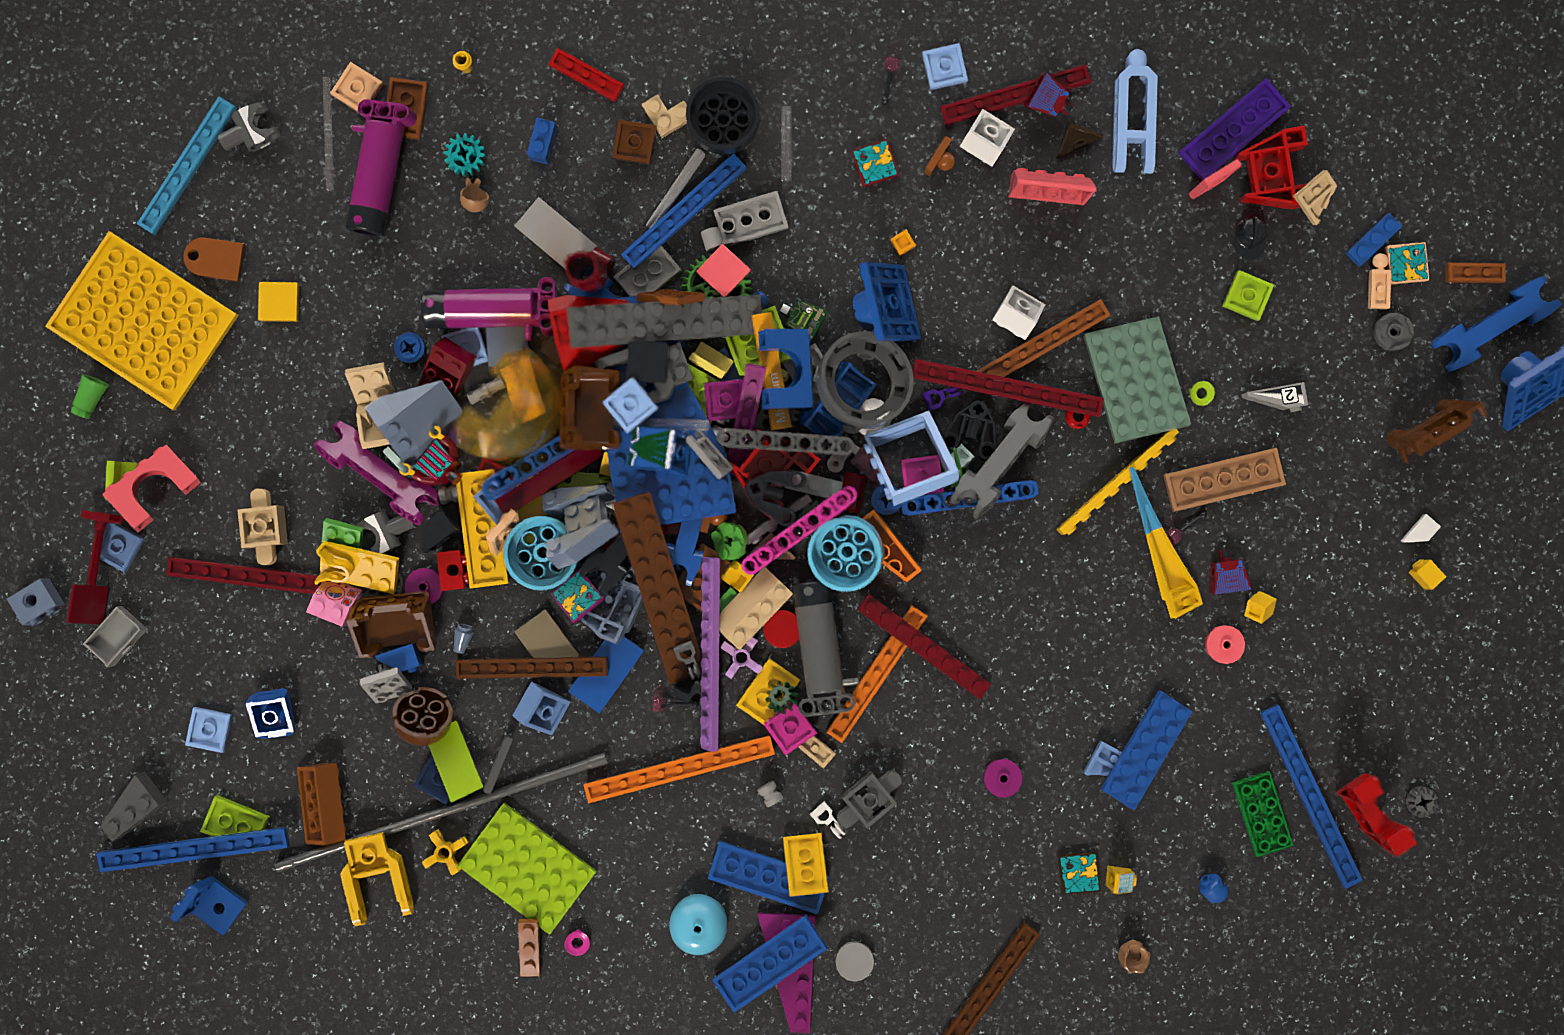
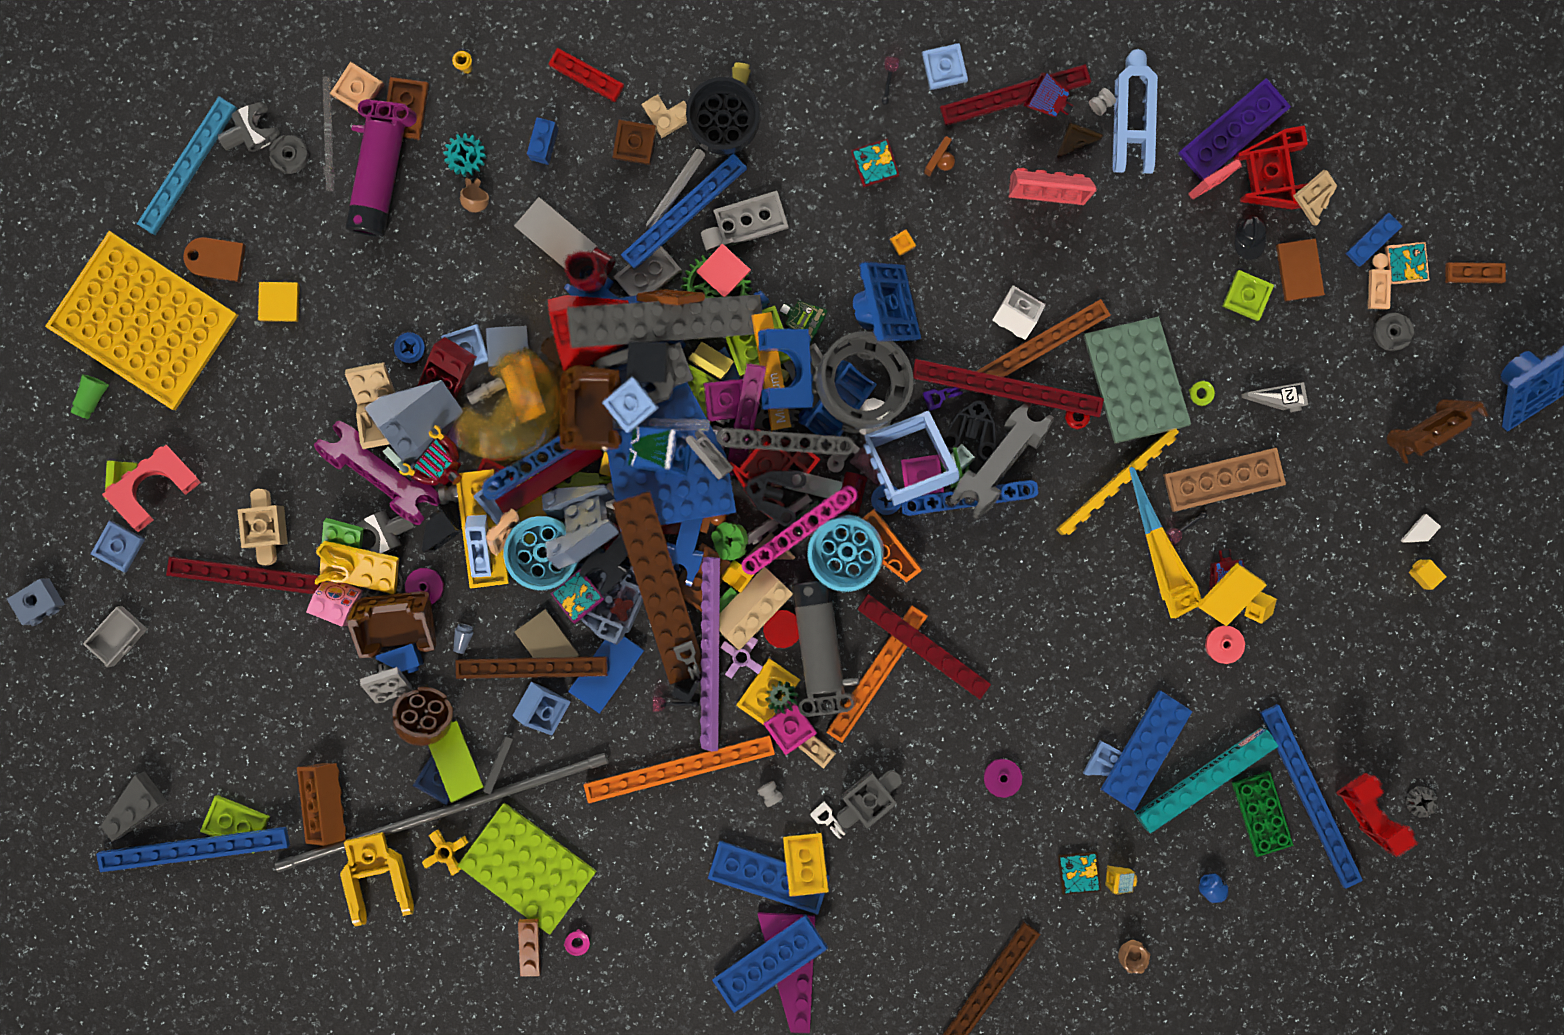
dark red piece [66,510,123,624] -> none
blue bracket [170,876,249,936] -> none
light blue tile [185,707,233,753] -> none
blue slope [246,688,295,739] -> none
magenta piece [421,277,558,341] -> none
red brick [437,550,469,591] -> none
medium azure cylinder [669,894,727,955] -> none
clear axle [781,106,792,182] -> none
light grey tile [835,941,874,982] -> none
white slope [960,109,1015,166] -> none
blue piece [1431,276,1562,372] -> none
none -> dark grey plate [269,135,309,174]
none -> light blue slope [465,515,491,577]
none -> clear red piece [610,598,634,621]
none -> light yellow cone [732,63,751,85]
none -> light grey wheel [1089,88,1116,116]
none -> teal brick [1134,727,1278,834]
none -> yellow tile [1197,563,1266,626]
none -> dark orange tile [1276,239,1325,301]

